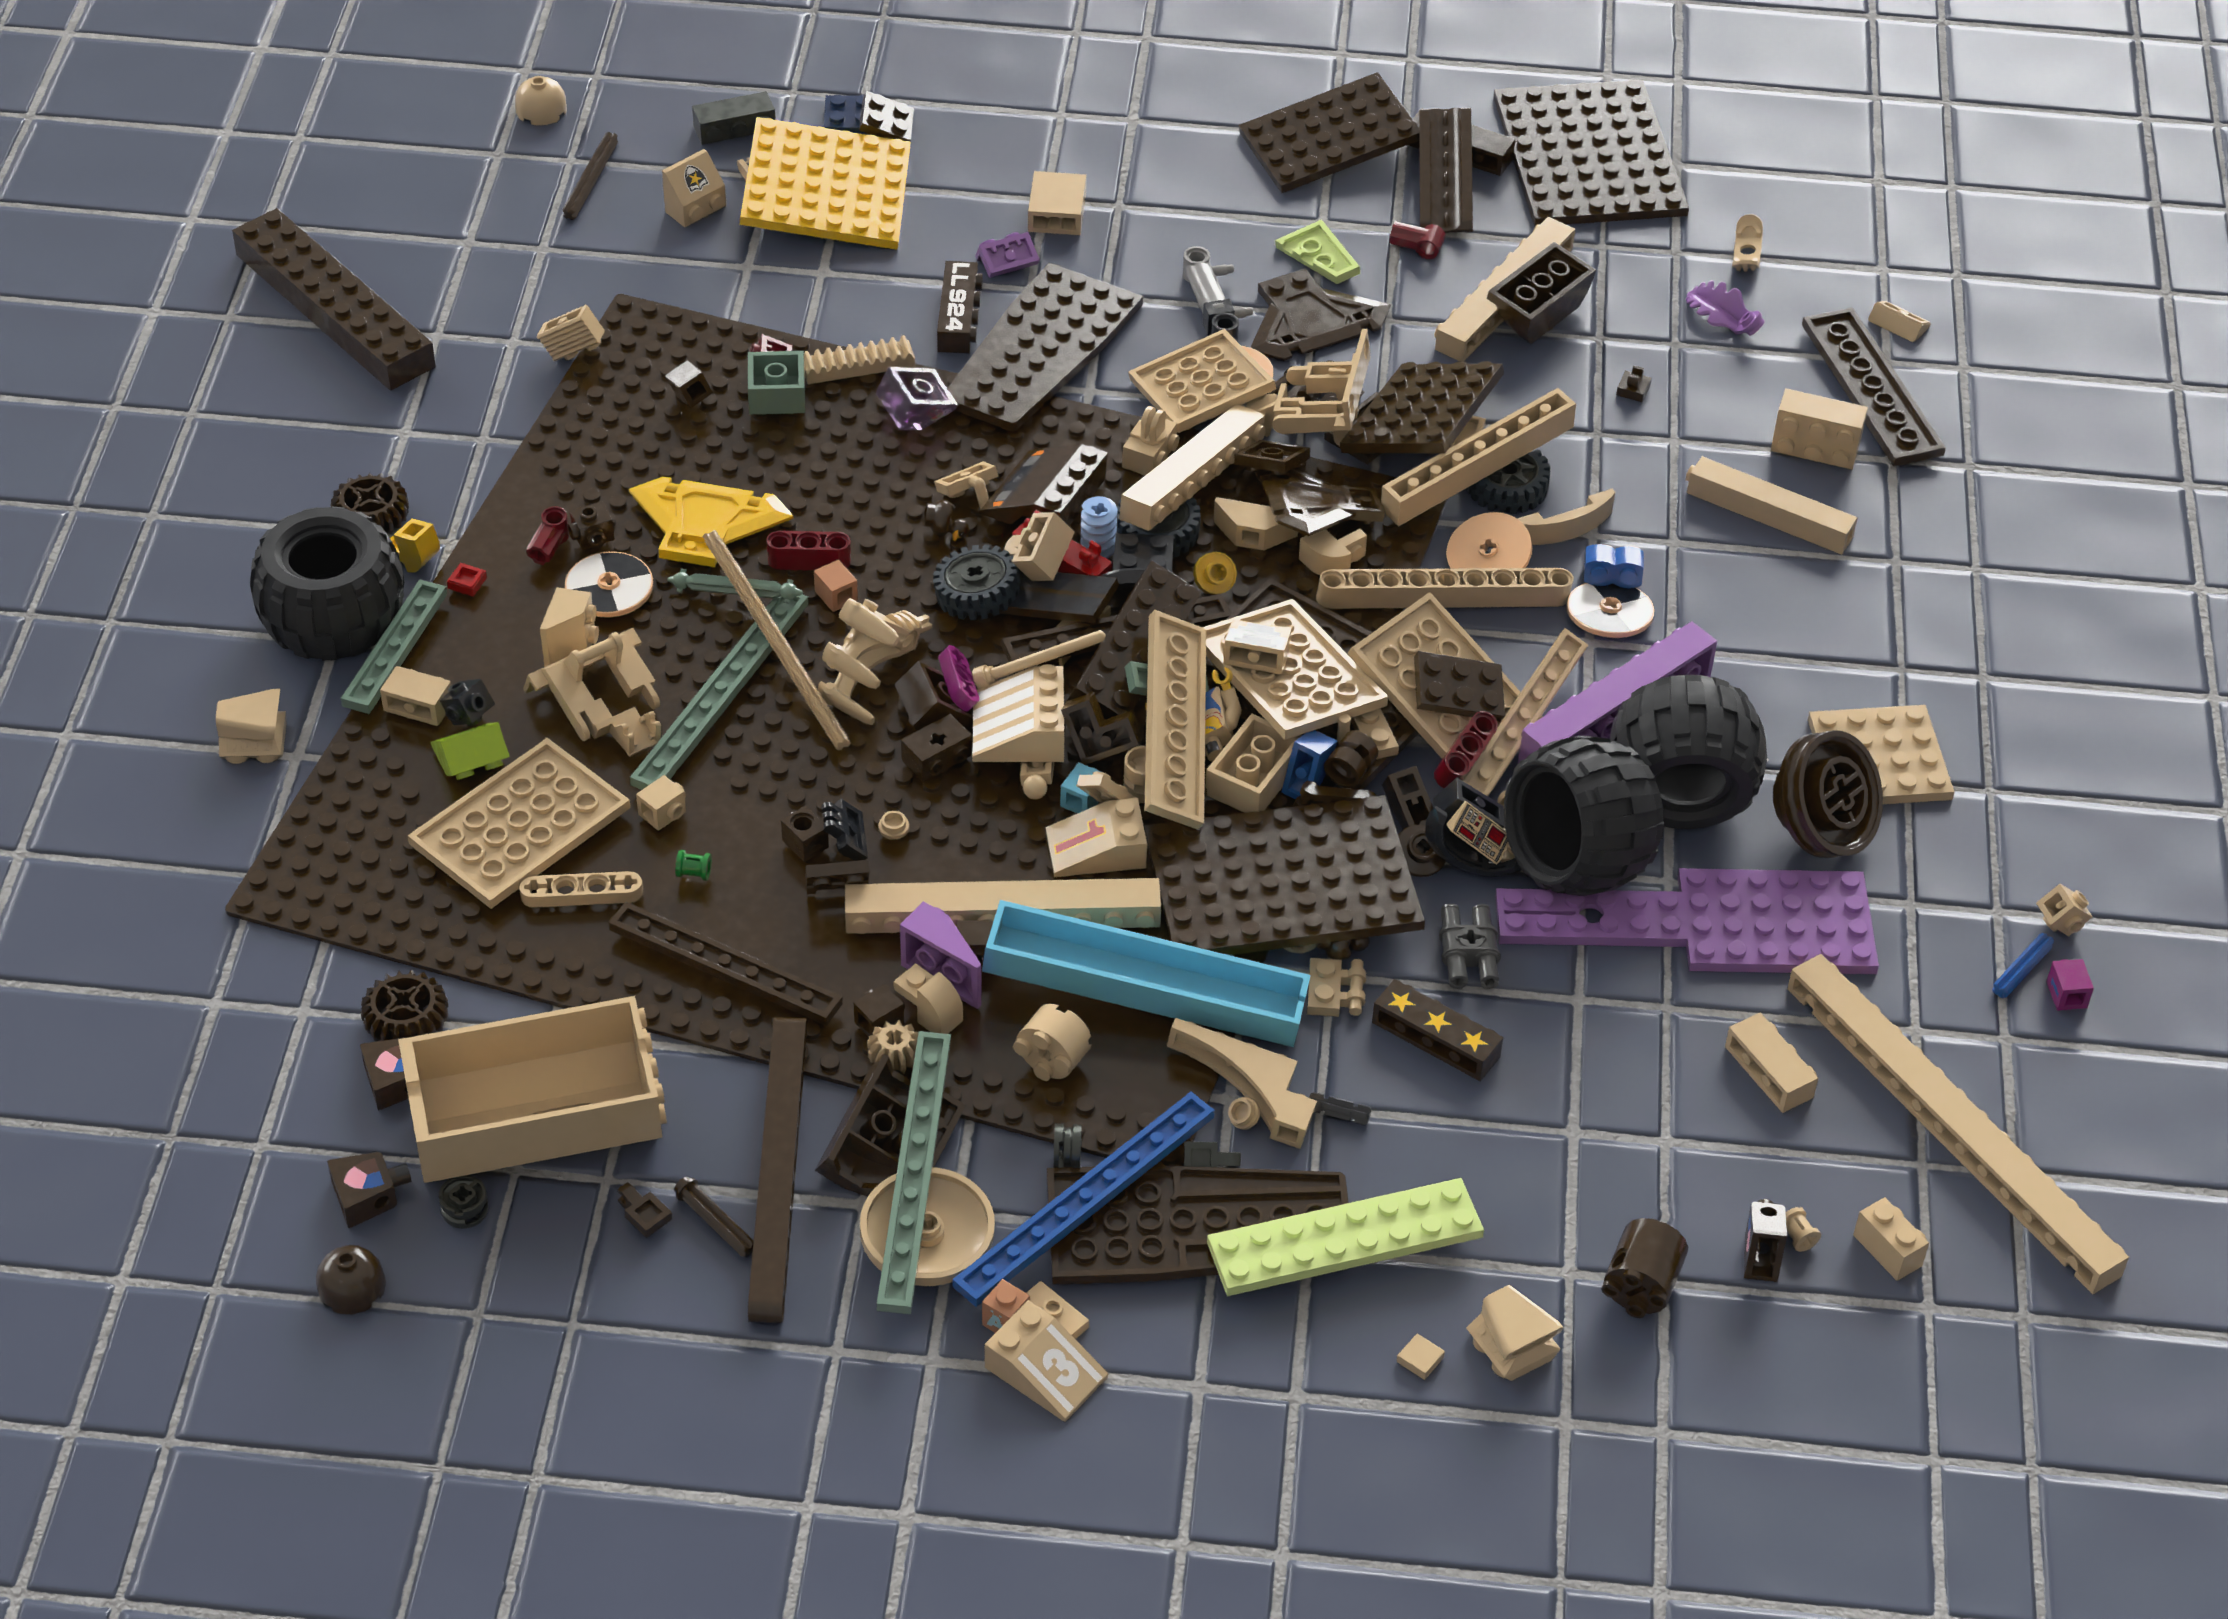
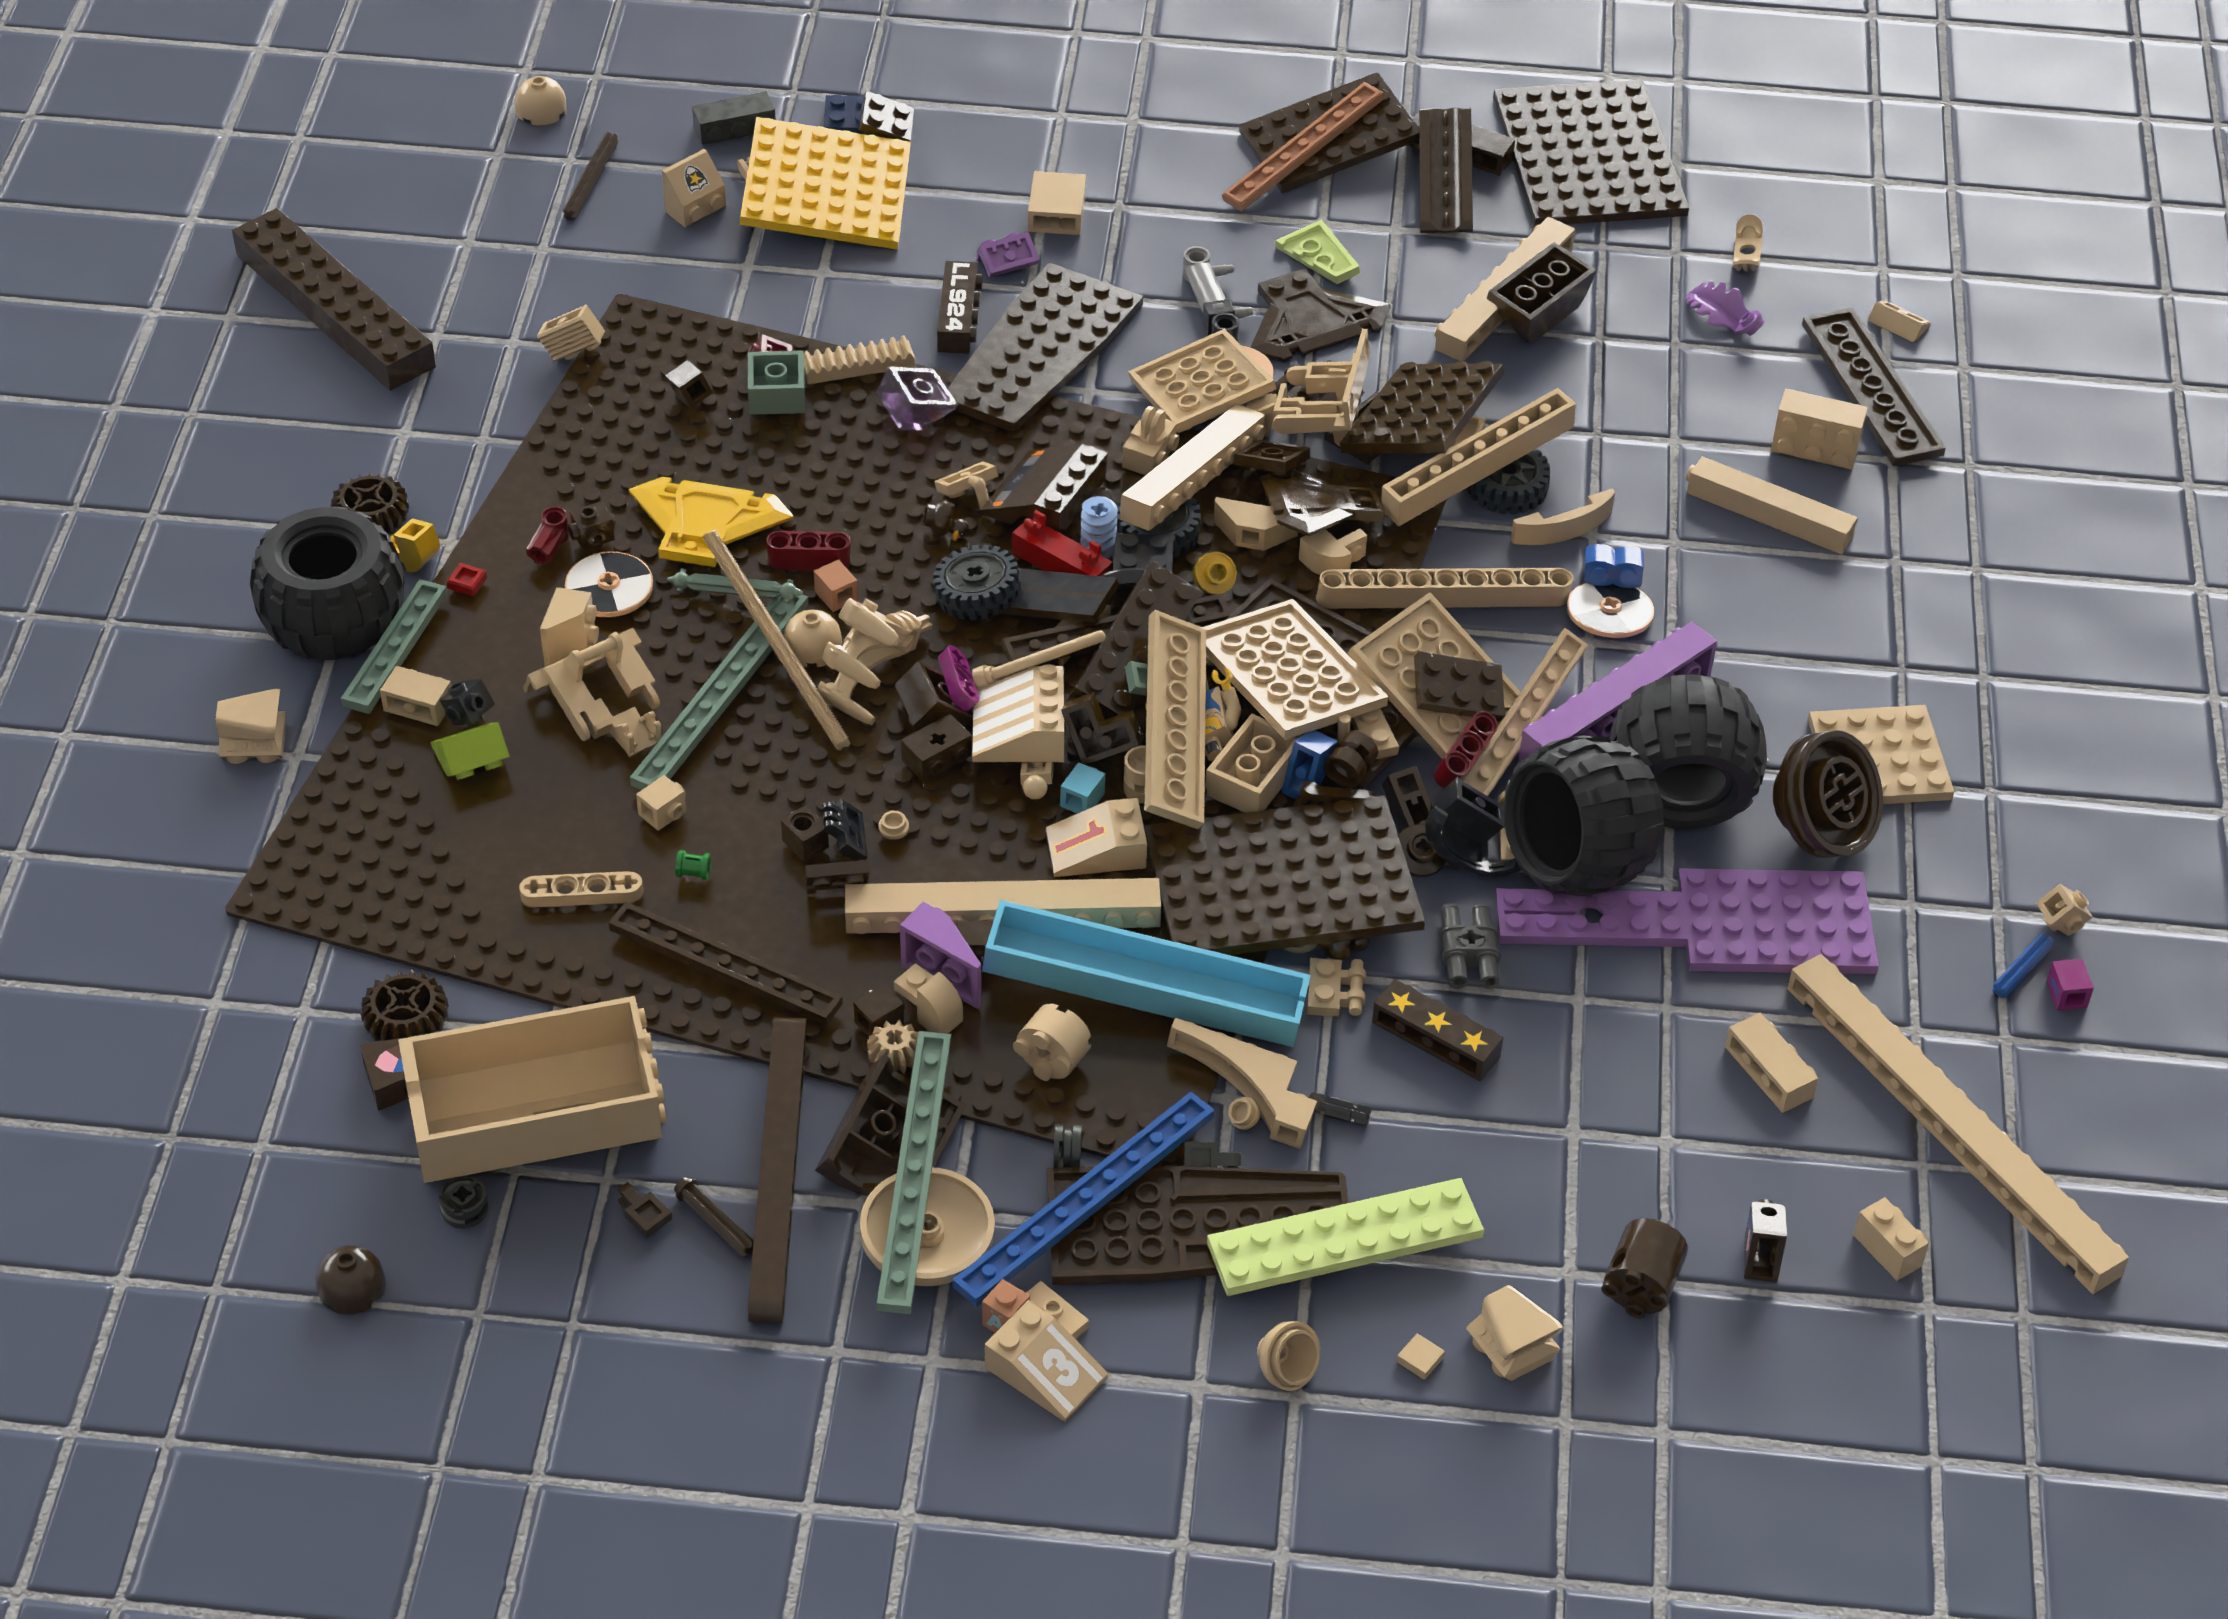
dark brown torso [327,1152,412,1228] -> none
tan plate [408,738,631,909] -> none
tan brick [1004,512,1074,581] -> none
tan plate [1076,771,1139,803] -> none
tan brick [1223,619,1291,674] -> none
dark red piece [1389,221,1446,259] -> none
light nougat piece [1446,512,1532,569] -> none
slope [1446,801,1509,865] -> none
dark brown tile [1616,365,1652,402] -> none
tan bush [1786,1207,1821,1252] -> none
none -> tan cylinder [783,609,842,667]
none -> nougat tile [1222,82,1384,212]
none -> tan piece [1257,1321,1320,1391]

